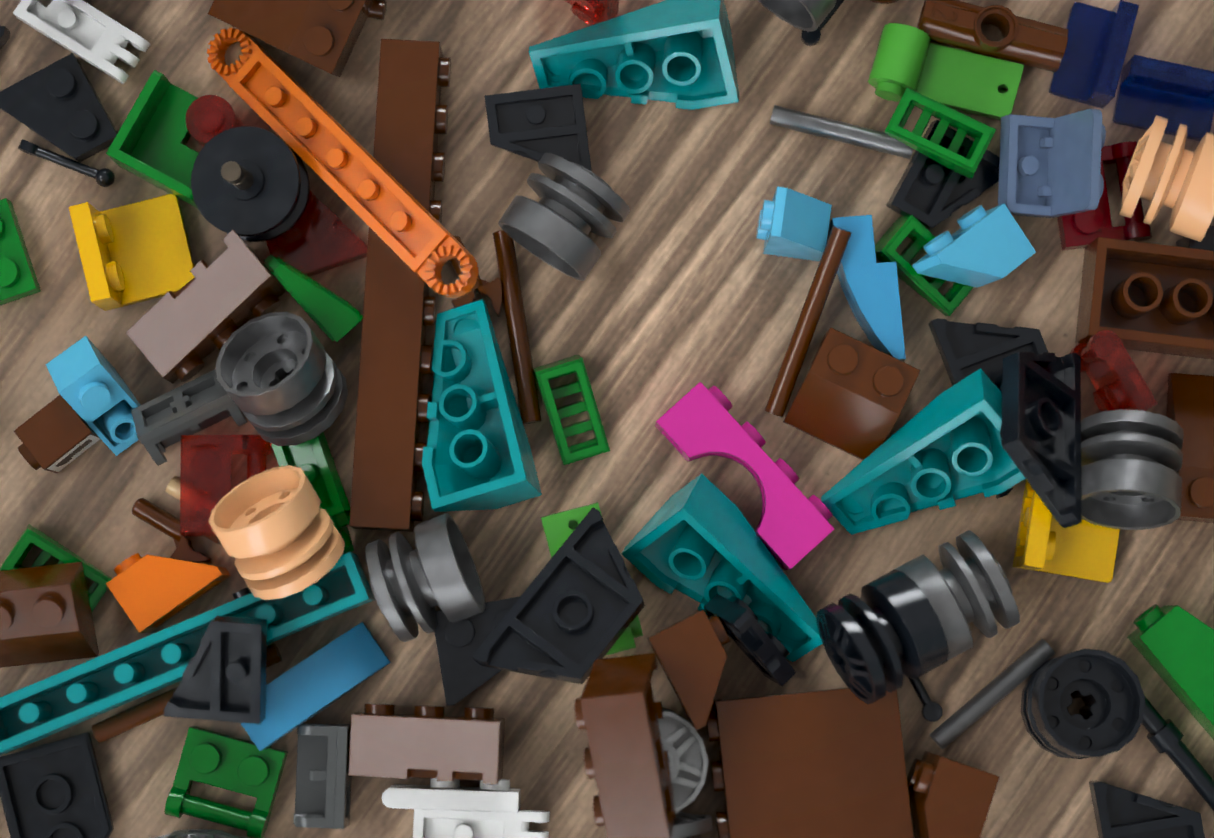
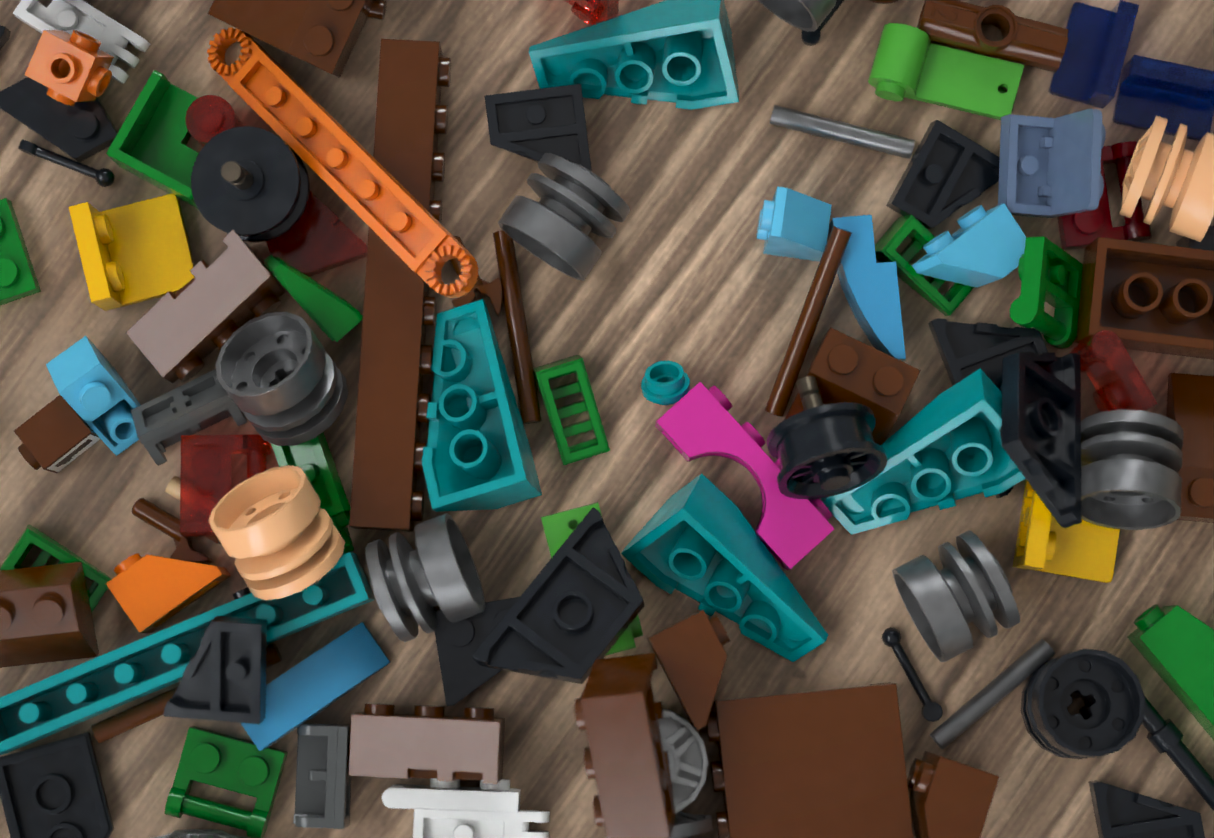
black wing [703,594,796,686] -> none
black wheel [816,569,949,704] -> none
green slope [885,88,996,180] -> none
none -> orange brick [24,30,114,106]
none -> teal plate [641,361,690,405]
none -> black wheel [766,376,888,499]
none -> green plate [1010,236,1083,349]

